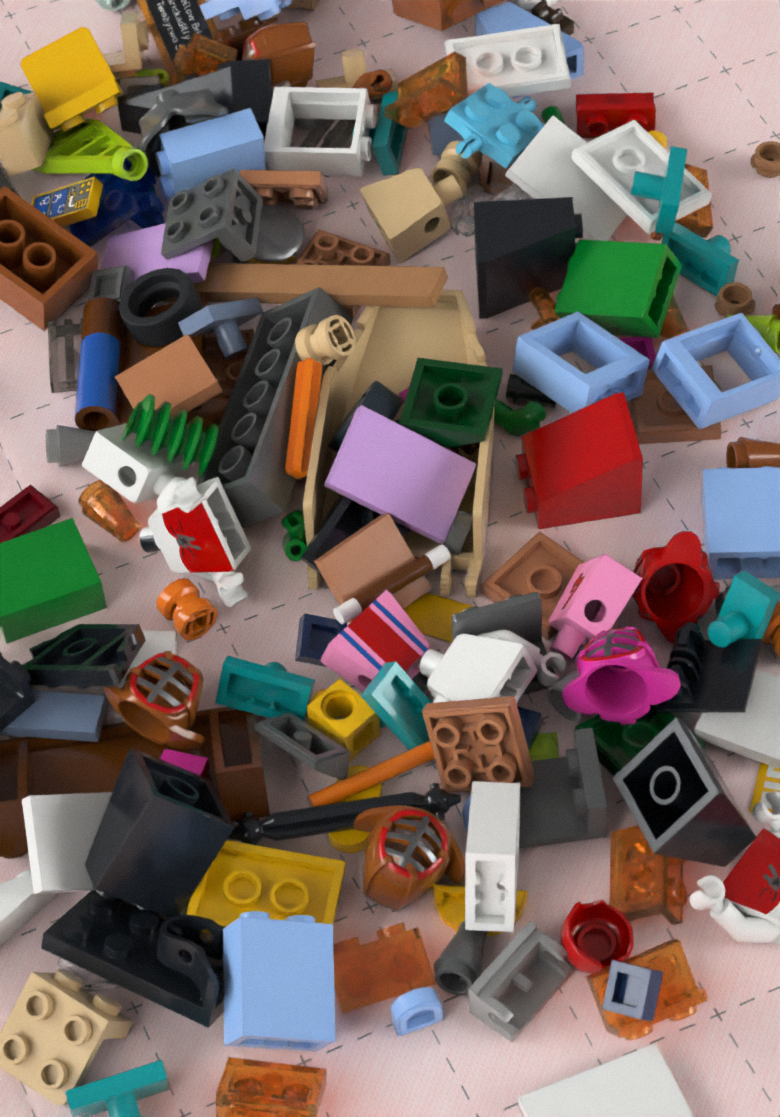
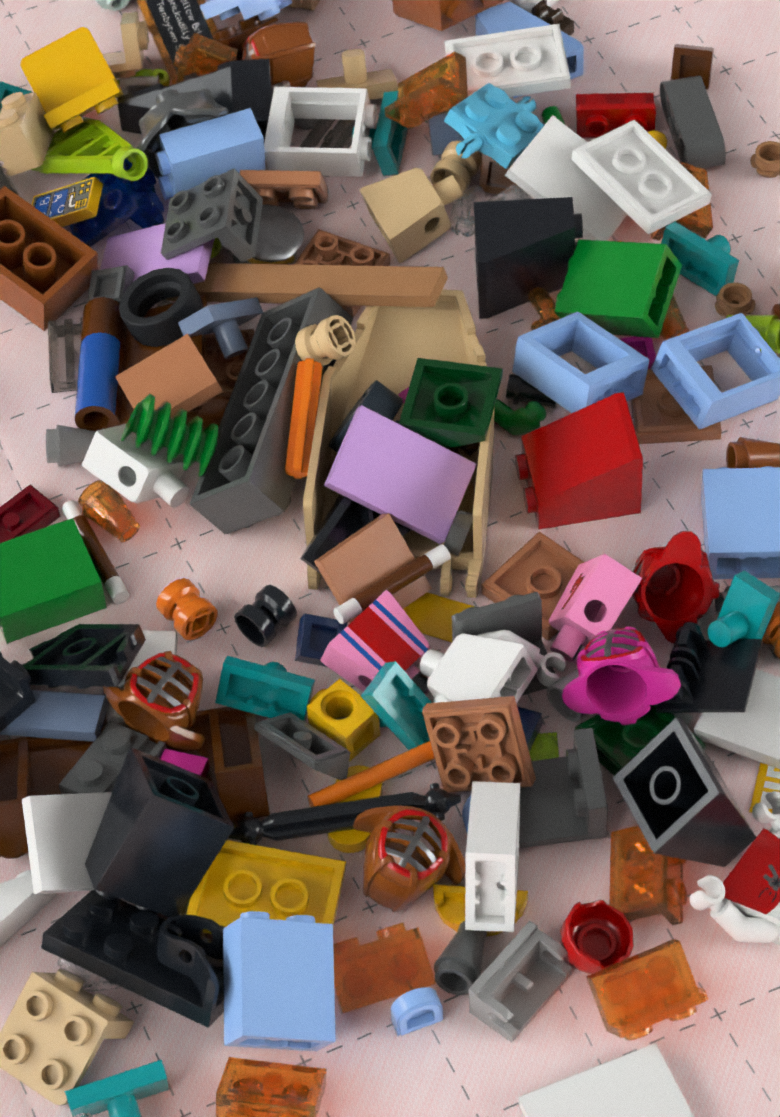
white torso [140,477,252,607] -> none
green arm [281,510,307,561] -> none
dark orange arm [352,69,392,100] -> none
plate [602,960,663,1021] -> none
teal tile [630,146,687,235] -> none
none -> dark grey plate [59,722,167,794]
none -> bar [62,500,130,604]
none -> black wheel [234,585,297,647]
none -> dark grey beam [660,75,726,171]
none -> reddish brown tile [671,44,714,89]

